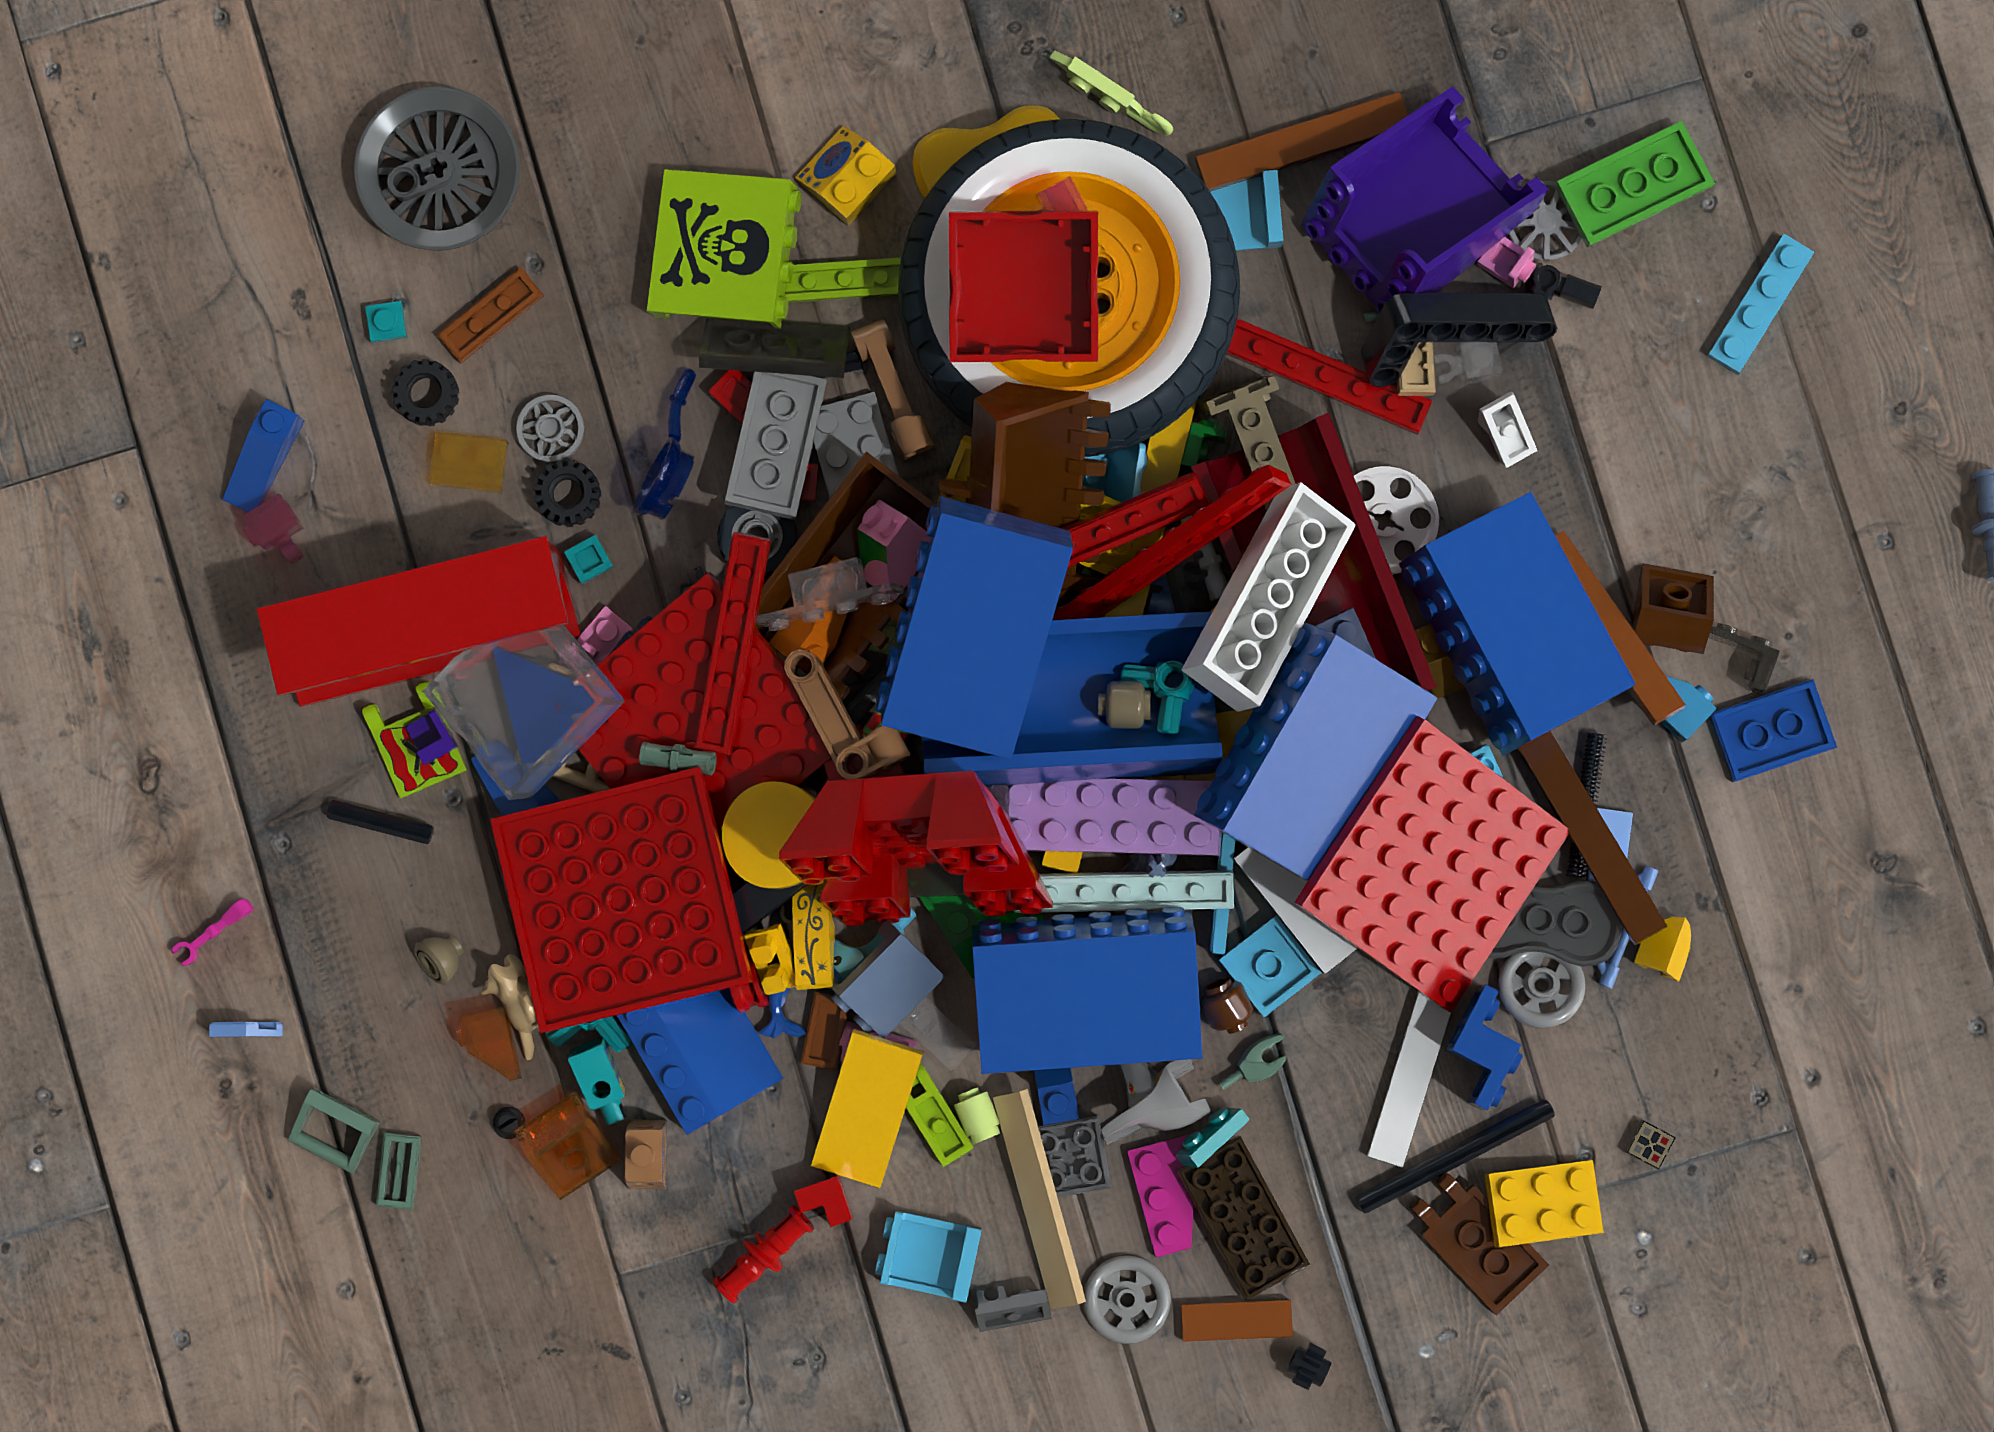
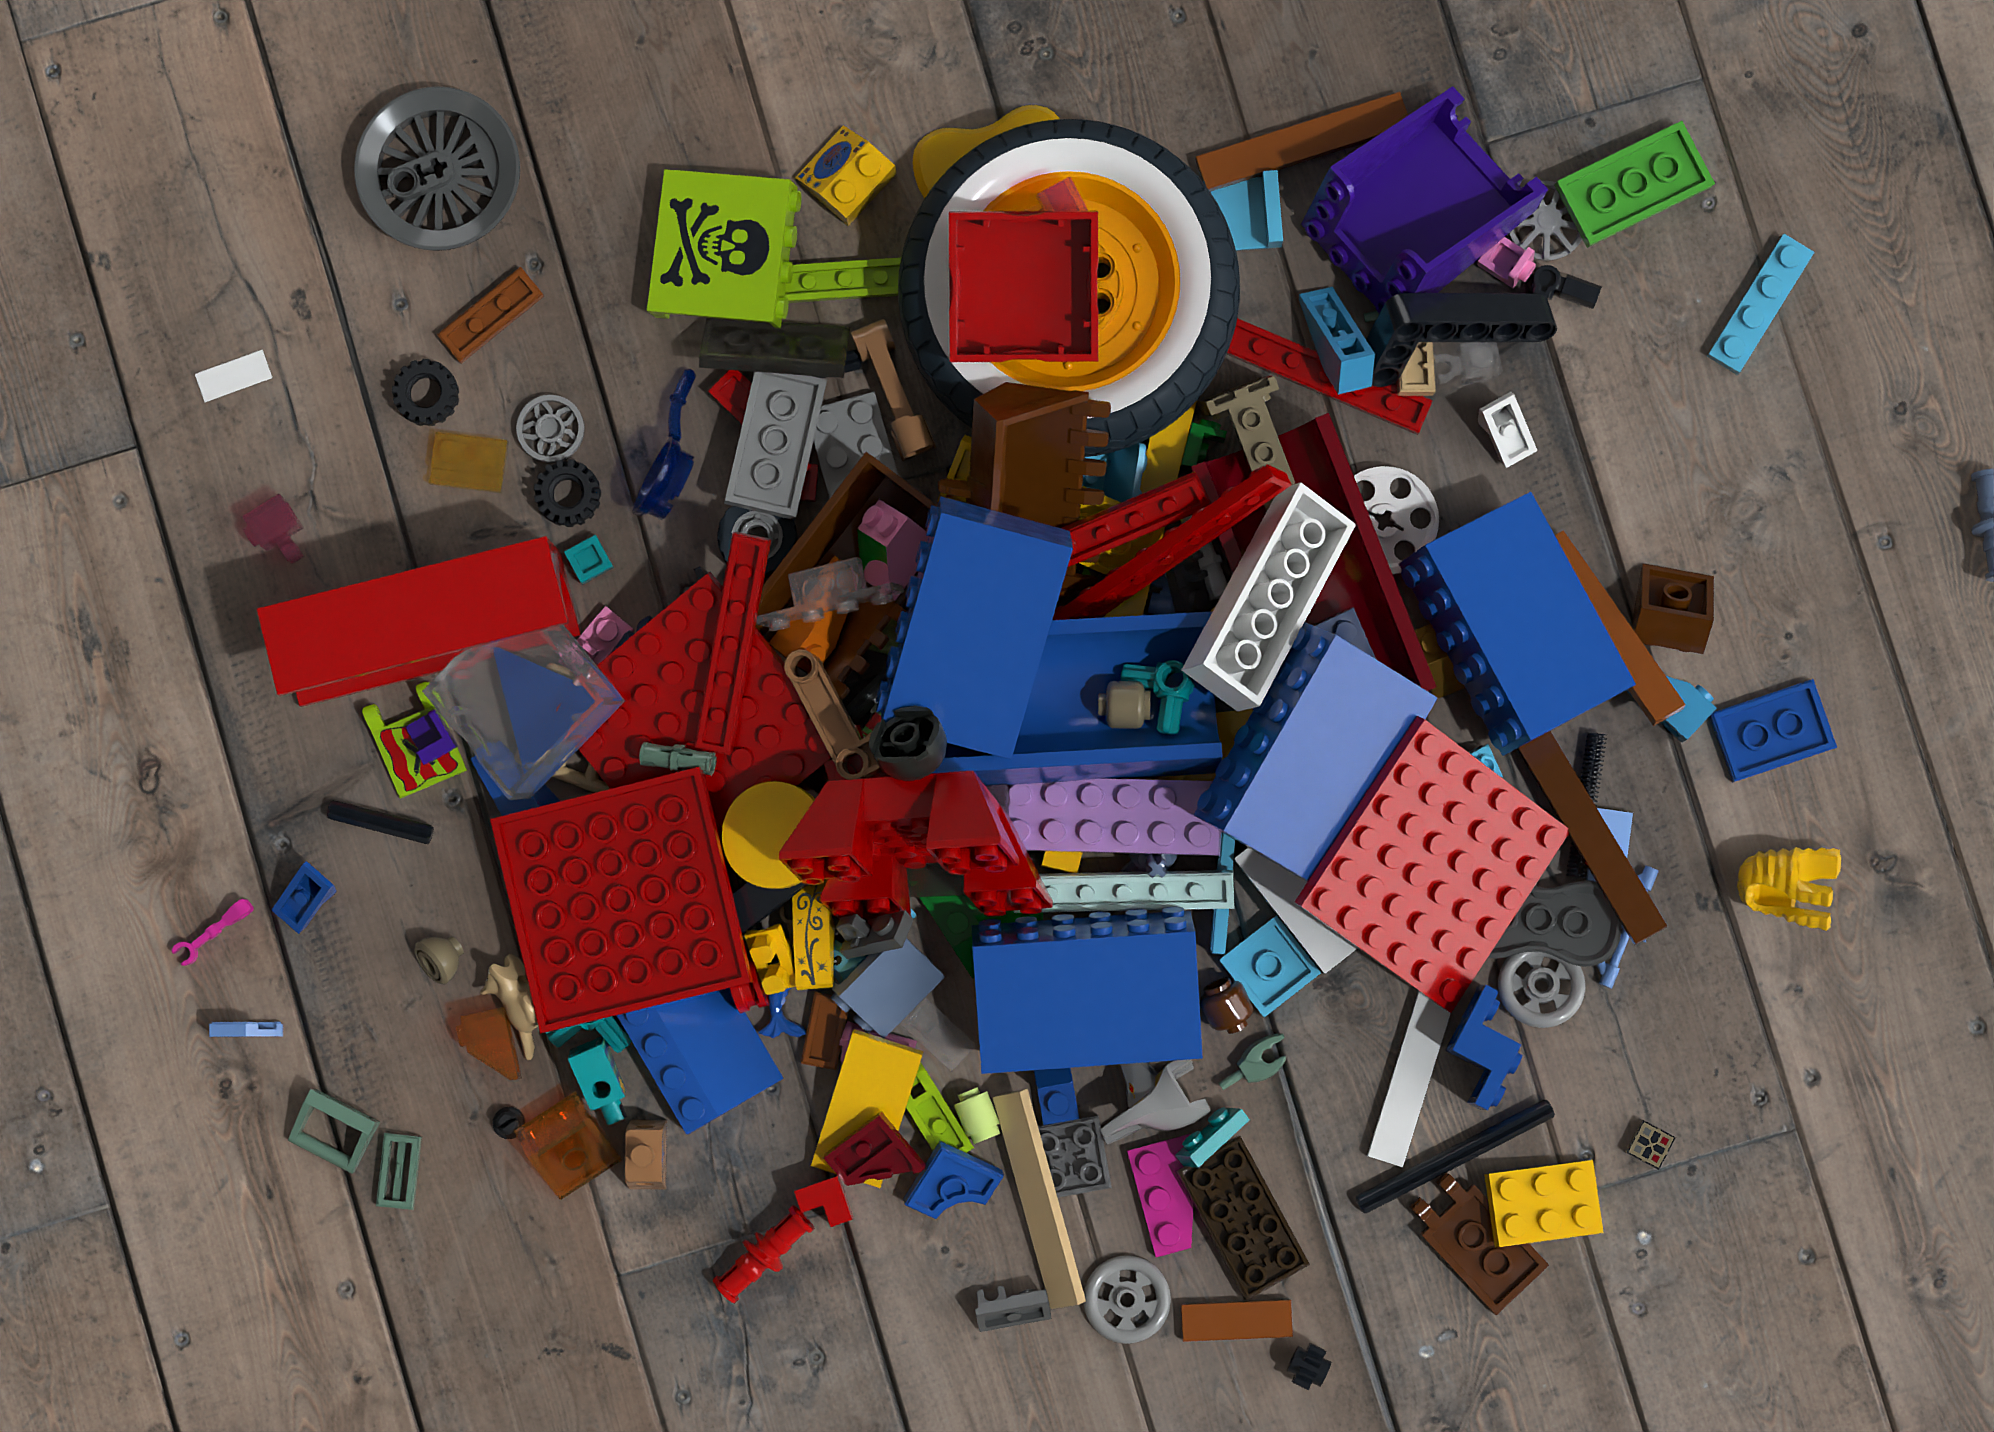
blue slope [222,399,305,516] -> none
teal plate [365,301,408,344] -> none
medium azure panel [875,1210,982,1303] -> none
yellowish green plate [1049,50,1173,136] -> none
yellow brick [1634,917,1691,982] -> none
clear smoke bracket [1709,623,1780,695] -> none
none -> white sticker [195,350,272,402]
none -> blue slope [271,861,337,934]
none -> dark red wing [823,1111,926,1186]
none -> dark grey hinge [836,910,914,959]
none -> pearl dark grey cylinder [869,705,947,781]
none -> blue tile [903,1141,1004,1219]
none -> dark azure slope [1299,287,1375,395]
none -> yellow hair [1737,847,1841,931]

